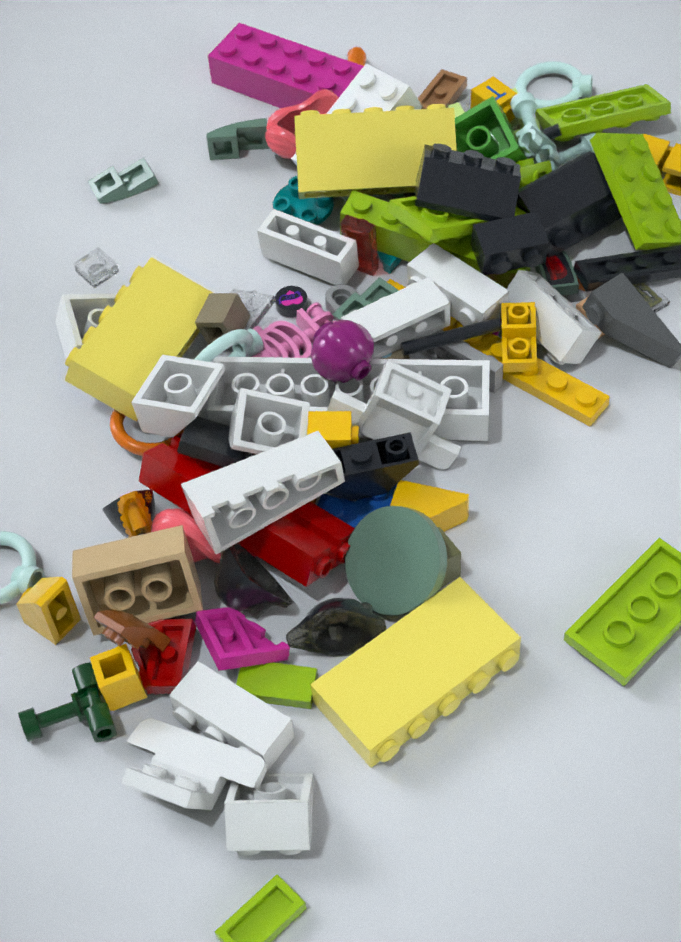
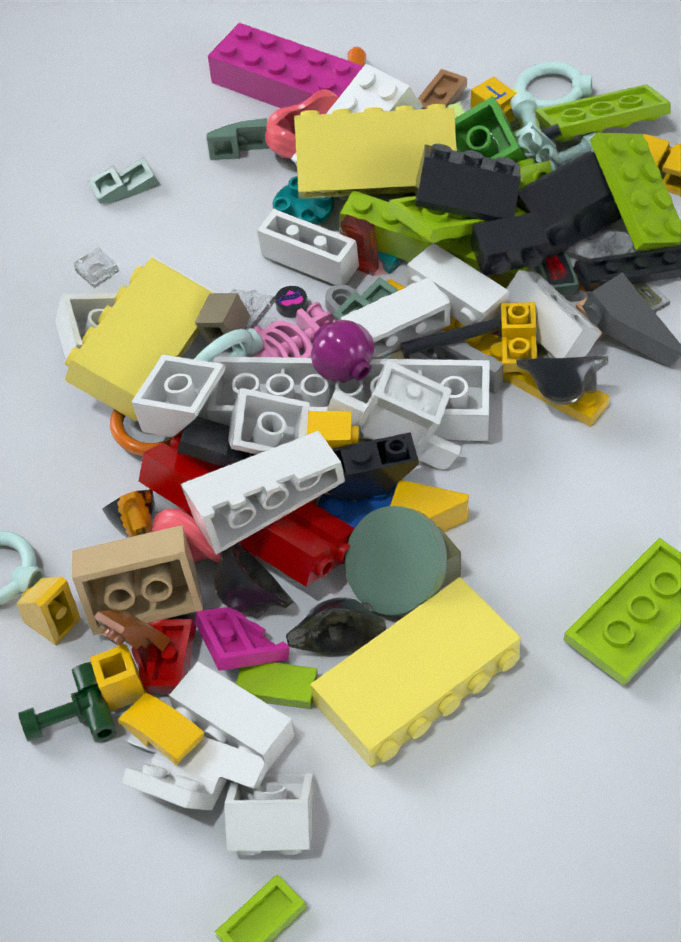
none -> yellow slope [118,693,204,765]
none -> black hat [516,356,609,405]
none -> clear piece [567,227,634,260]

